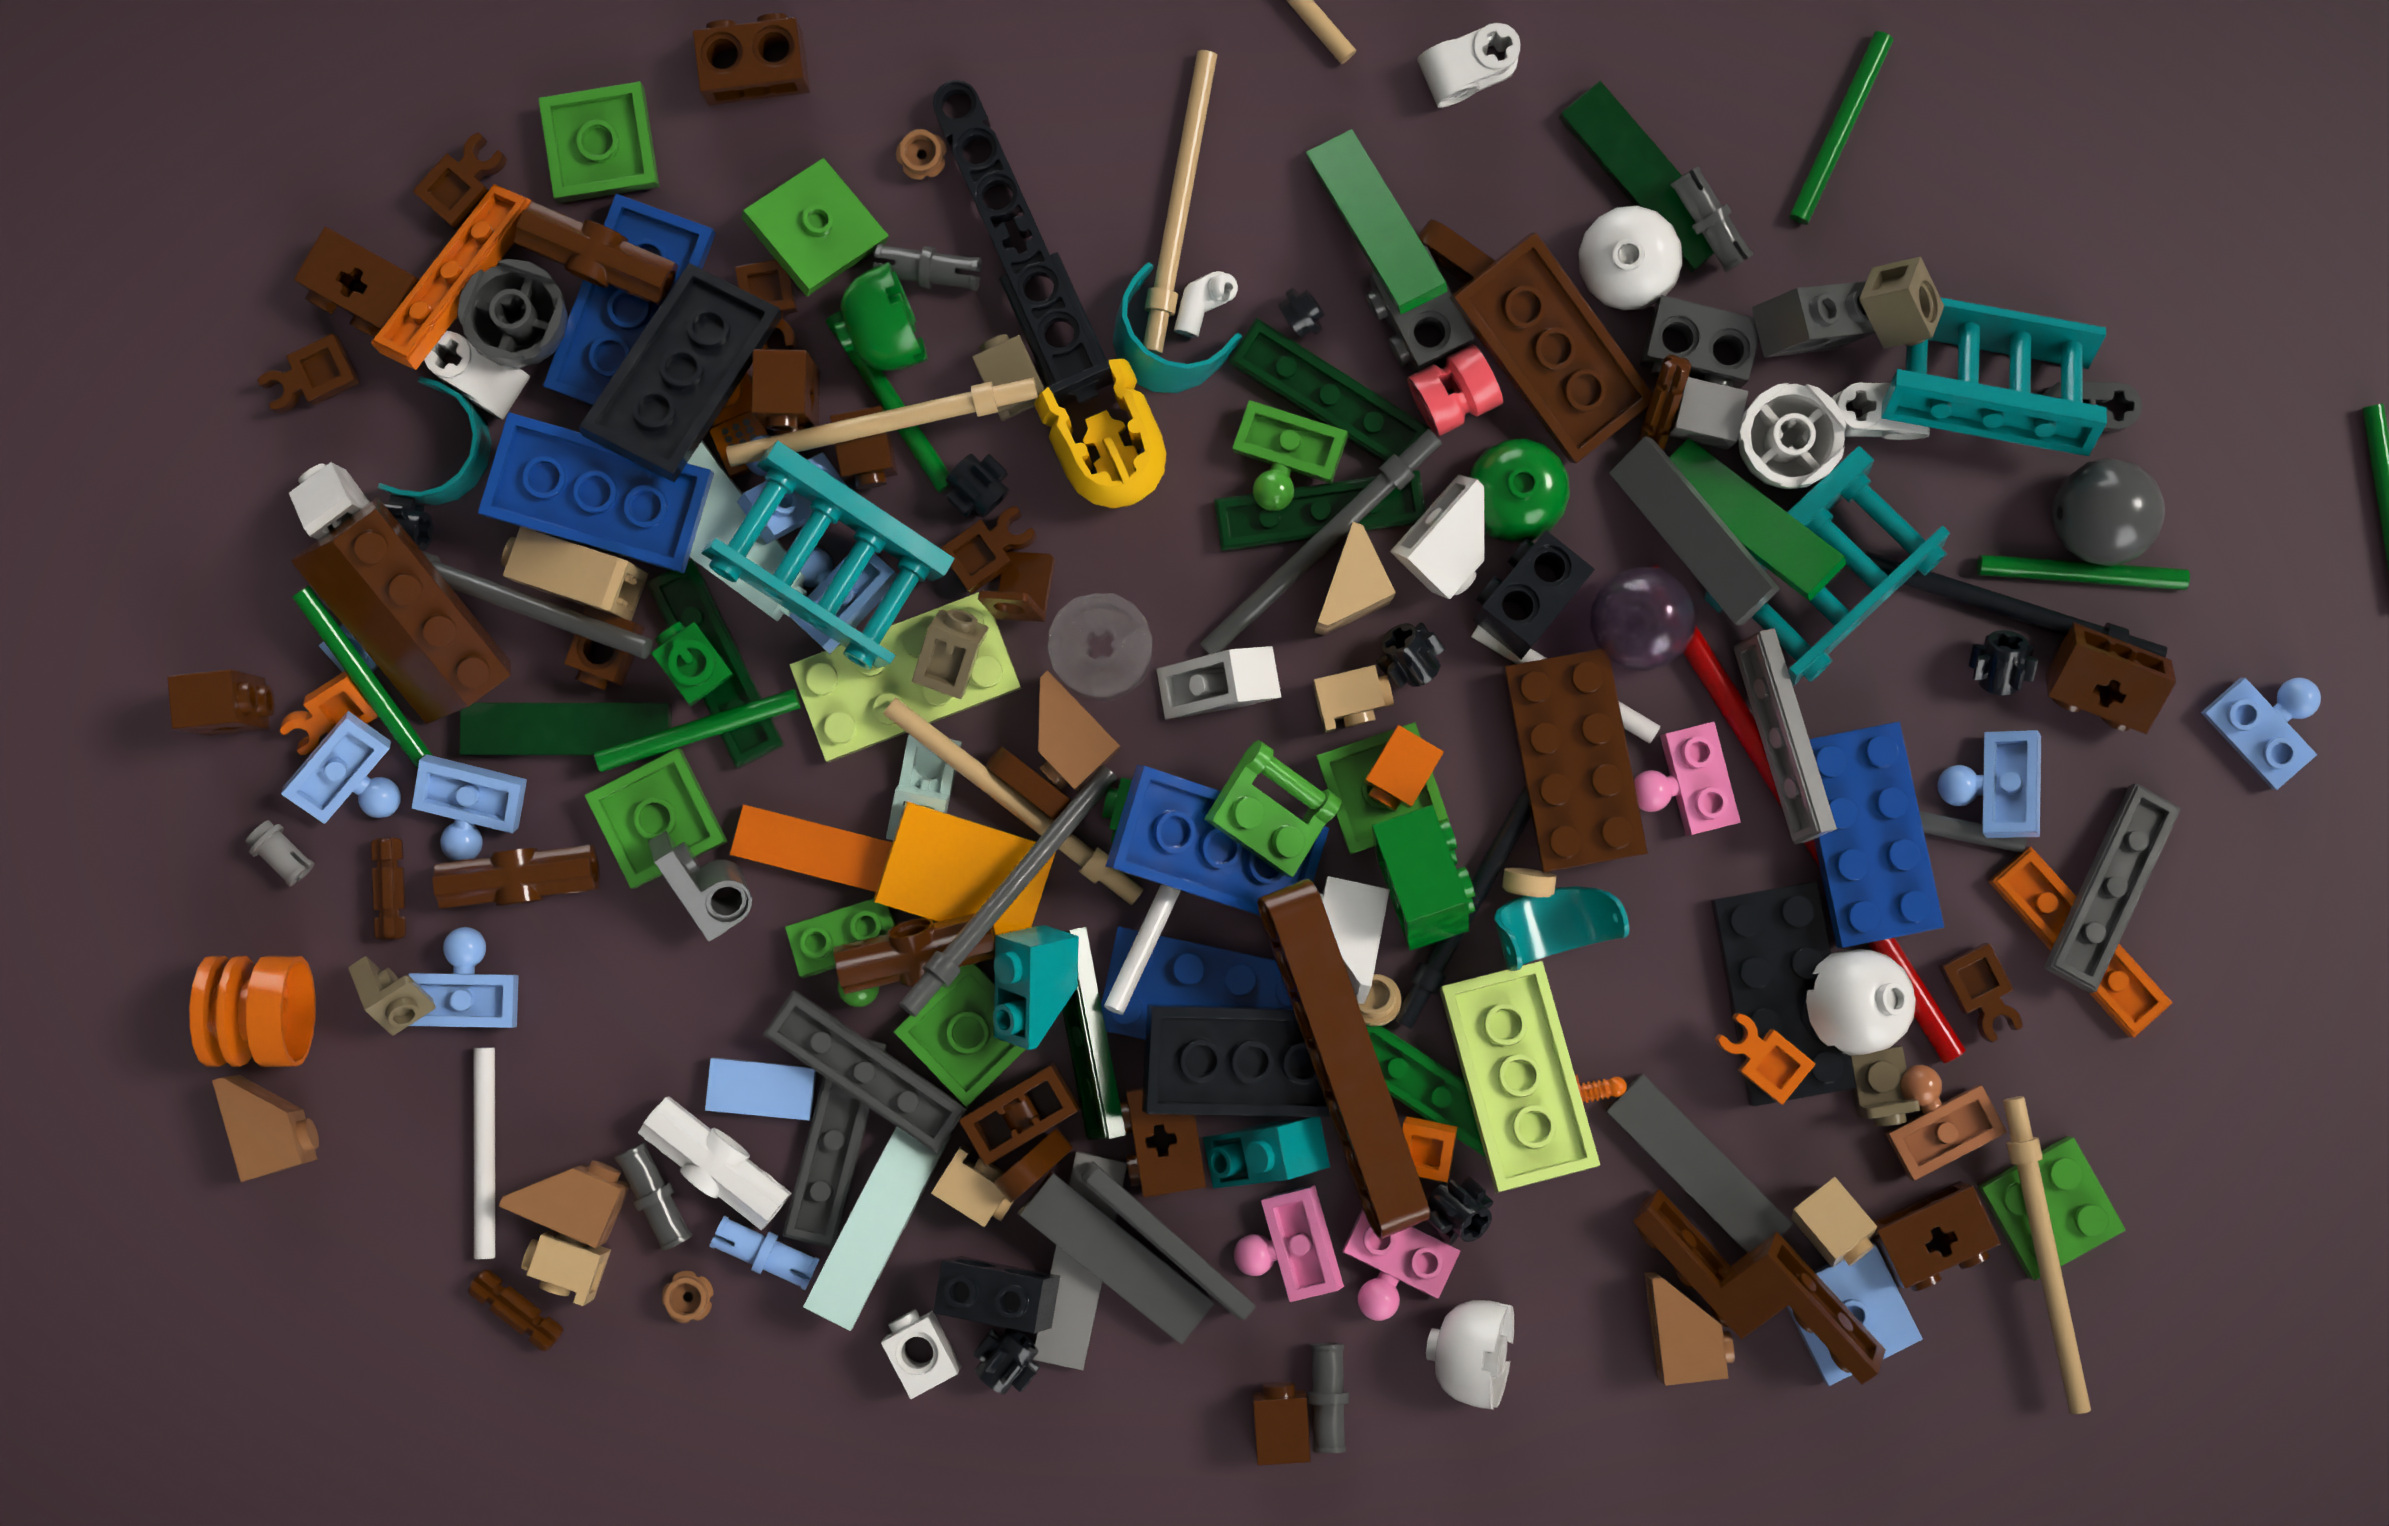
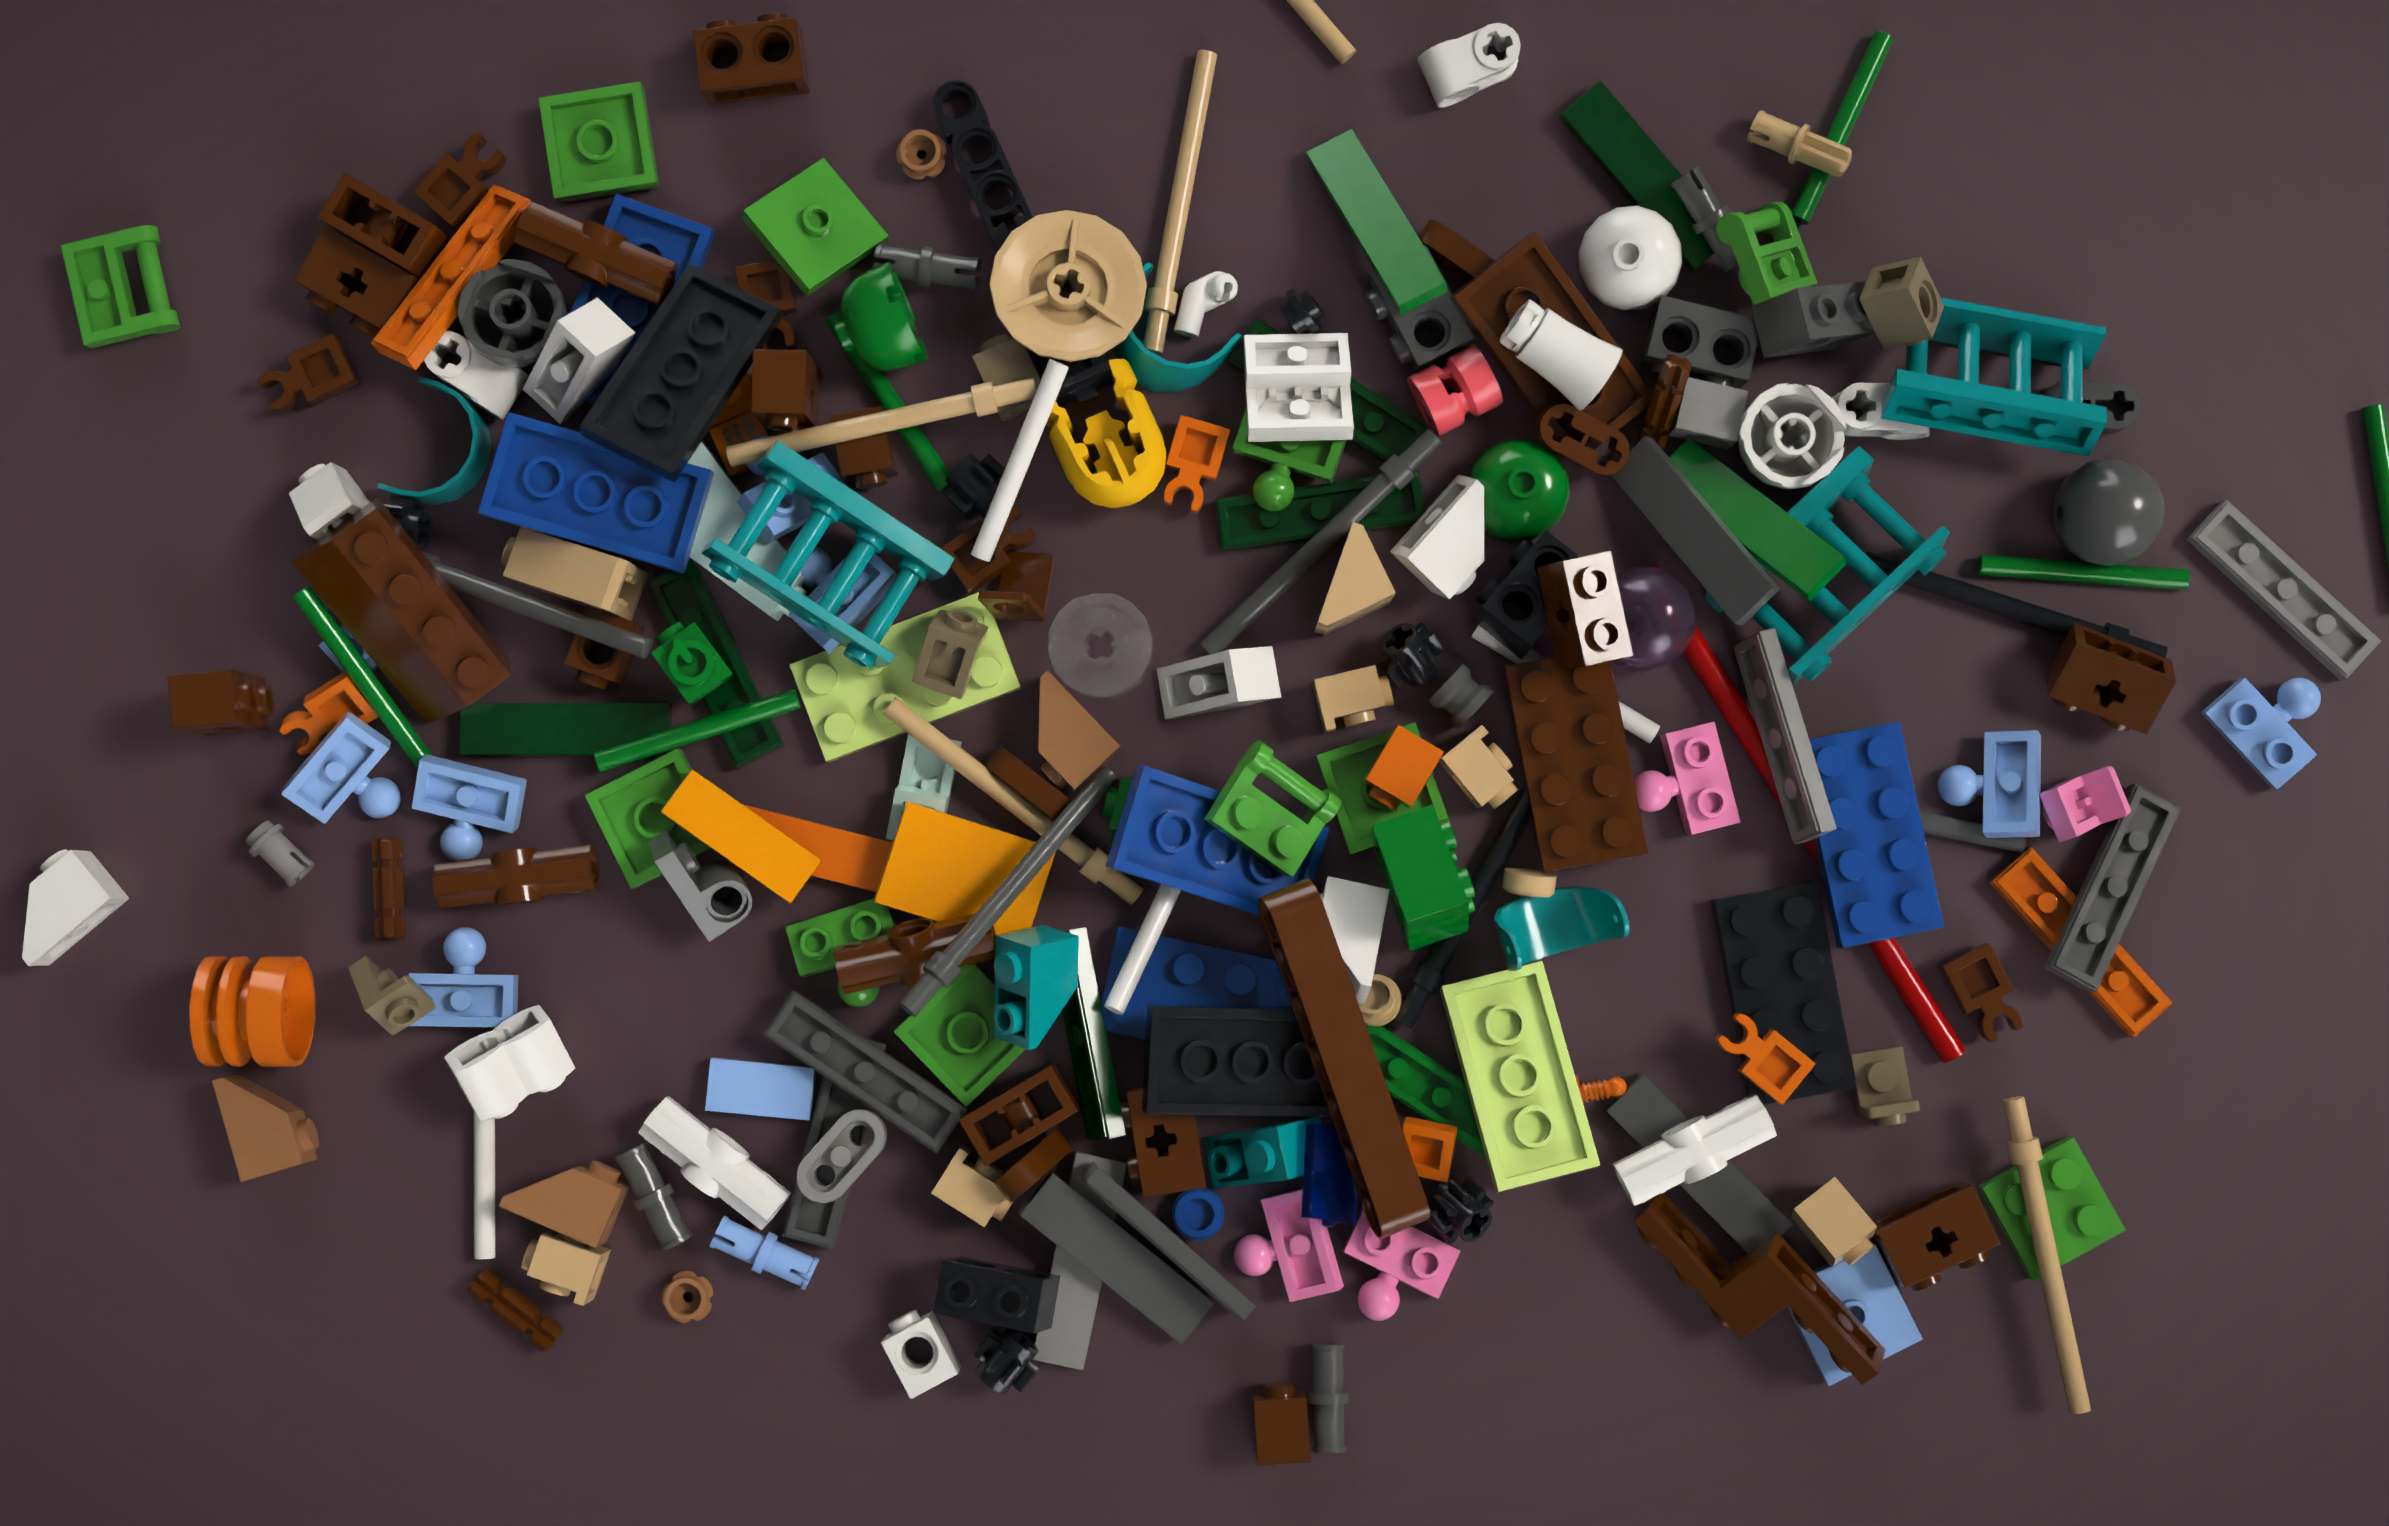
light aqua slope [803,1127,952,1331] -> none
white cylinder [1426,1300,1514,1410] -> none
medium nougat slope [1644,1271,1735,1386] -> none
white cylinder [1806,949,1916,1055] -> none
nougat plate [1885,1065,2007,1181] -> none
black gear [1969,630,2039,695] -> none
none -> white slope [22,849,129,966]
none -> bright green plate [61,225,181,349]
none -> reddish brown brick [318,173,450,280]
none -> white brick [444,1005,575,1121]
none -> white slope [523,297,635,424]
none -> light orange tile [661,769,821,904]
none -> light grey plate [797,1109,887,1203]
none -> white bar [971,359,1069,562]
none -> tan piece [990,210,1147,362]
none -> orange plate [1164,415,1230,514]
none -> blue tile [1172,1187,1224,1241]
none -> white slope [1244,333,1354,442]
none -> clear blue piece [1301,1123,1358,1227]
none -> dark grey wheel [1428,663,1494,730]
none -> tan brick [1439,725,1518,809]
none -> white plant [1499,299,1623,411]
none -> reddish brown beam [1533,403,1630,475]
none -> brick [1537,551,1633,671]
none -> white piece [1612,1094,1777,1206]
none -> bright green plate [1716,201,1818,305]
none -> tan axle [1747,110,1852,177]
none -> bright pink bracket [2039,766,2131,843]
none -> light grey tile [2186,500,2381,680]

